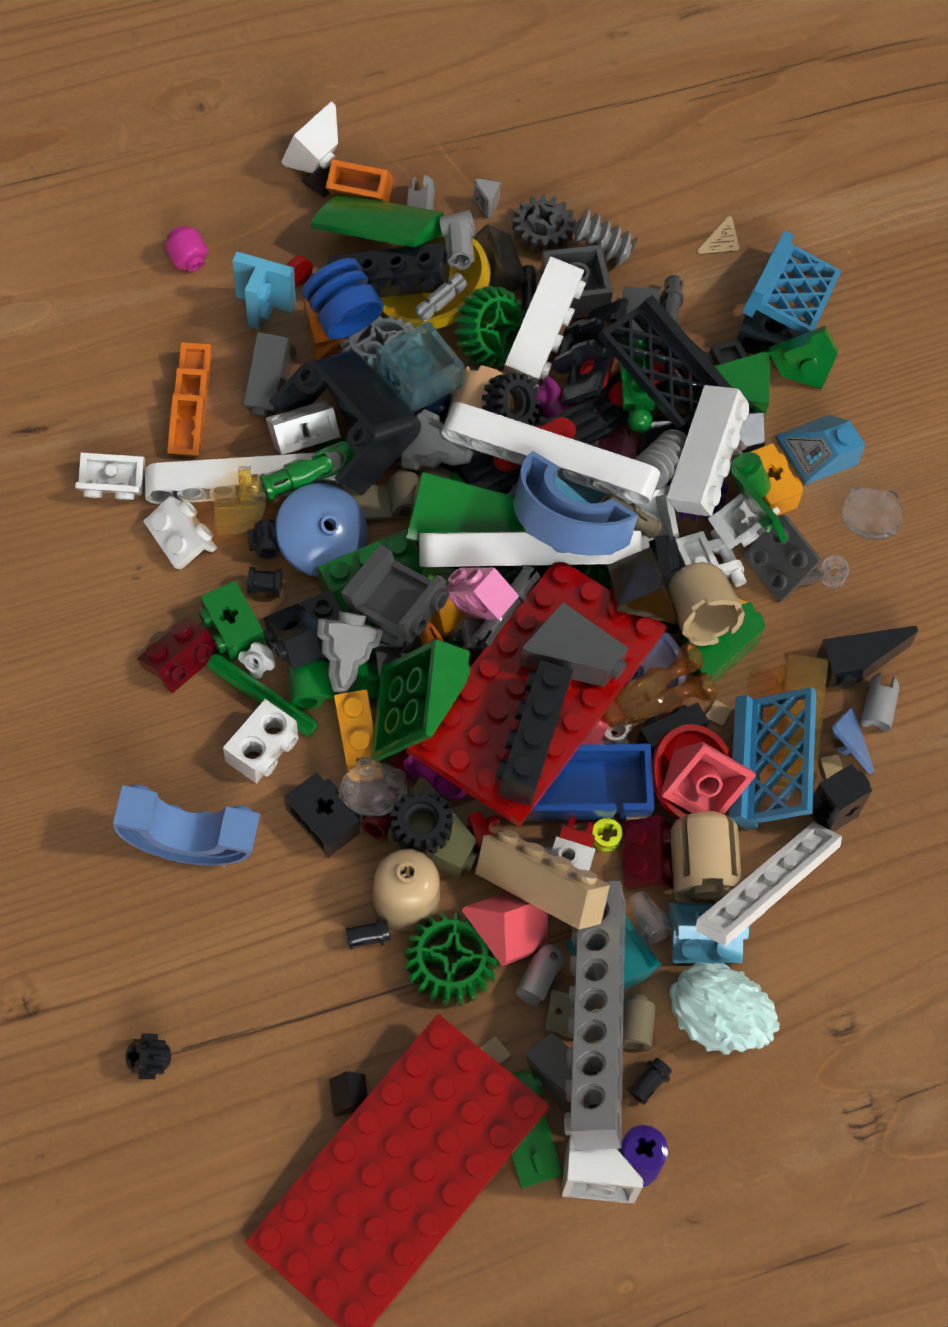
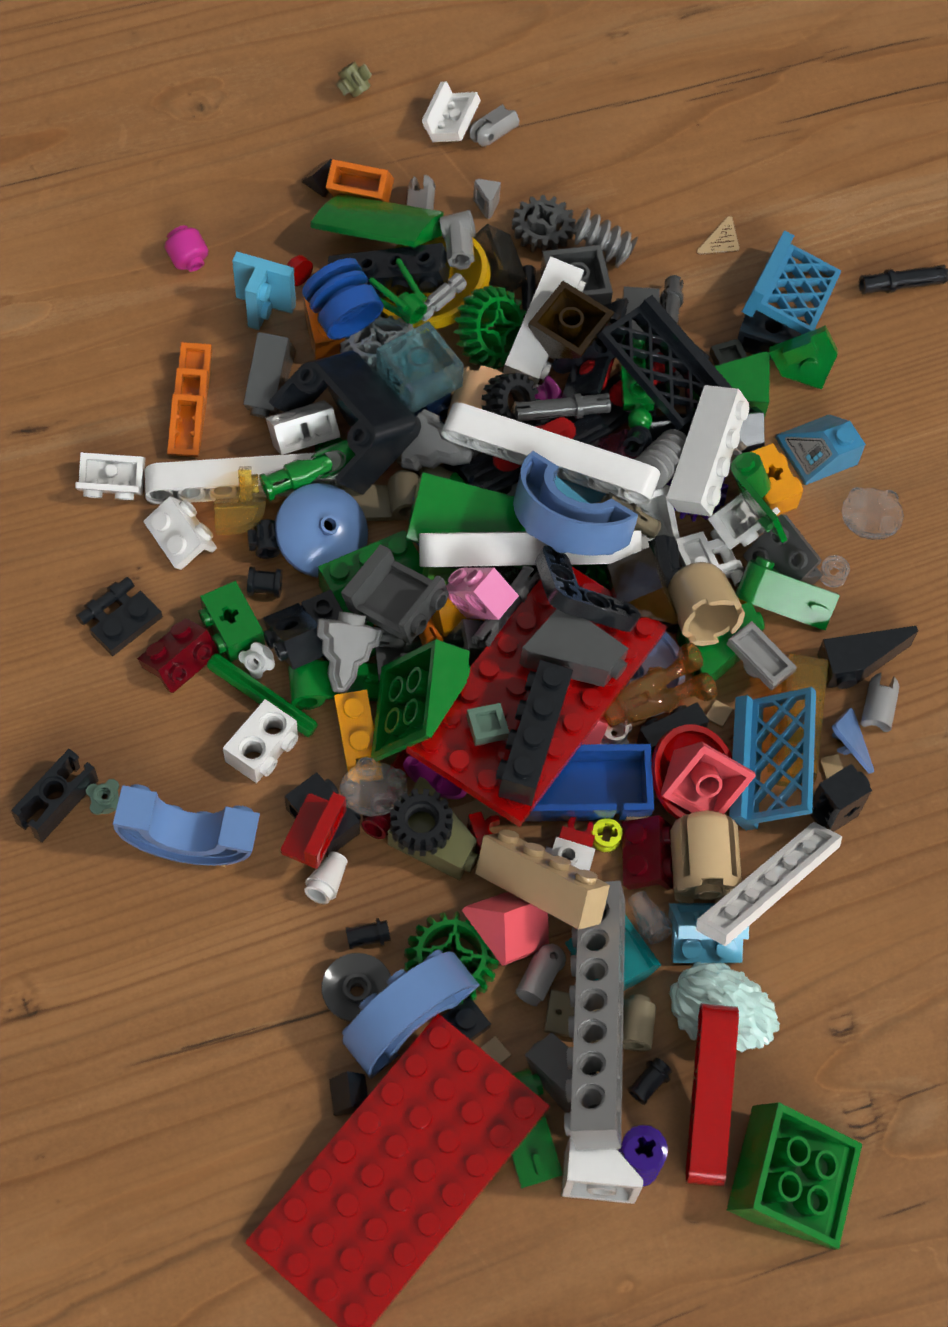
black gear [125,1034,171,1080] -> none
white slope [281,101,338,173] -> none
tan cylinder [372,849,440,931] -> none
none -> black piece [11,749,99,843]
none -> black plate [76,577,163,657]
none -> sand green plate [86,779,120,815]
none -> red panel [281,792,346,869]
none -> white cone [305,852,348,904]
none -> dark grey dish [322,953,391,1022]
none -> olive gear [337,61,372,98]
none -> medium blue brick [342,950,480,1079]
none -> green plant [369,258,427,324]
none -> white bracket [422,82,481,142]
none -> black plate [442,997,491,1041]
none -> sand green plate [466,703,509,746]
none -> light grey piece [470,104,519,146]
none -> dark grey pin [514,393,611,422]
none -> dark brown slope [528,281,614,359]
none -> black beam [535,546,641,632]
none -> black pin [623,425,652,457]
none -> red beam [685,1003,739,1186]
none -> light grey tile [726,621,797,691]
none -> green slope [727,1102,862,1250]
none -> door [735,556,840,630]
none -> black pin [859,264,948,294]

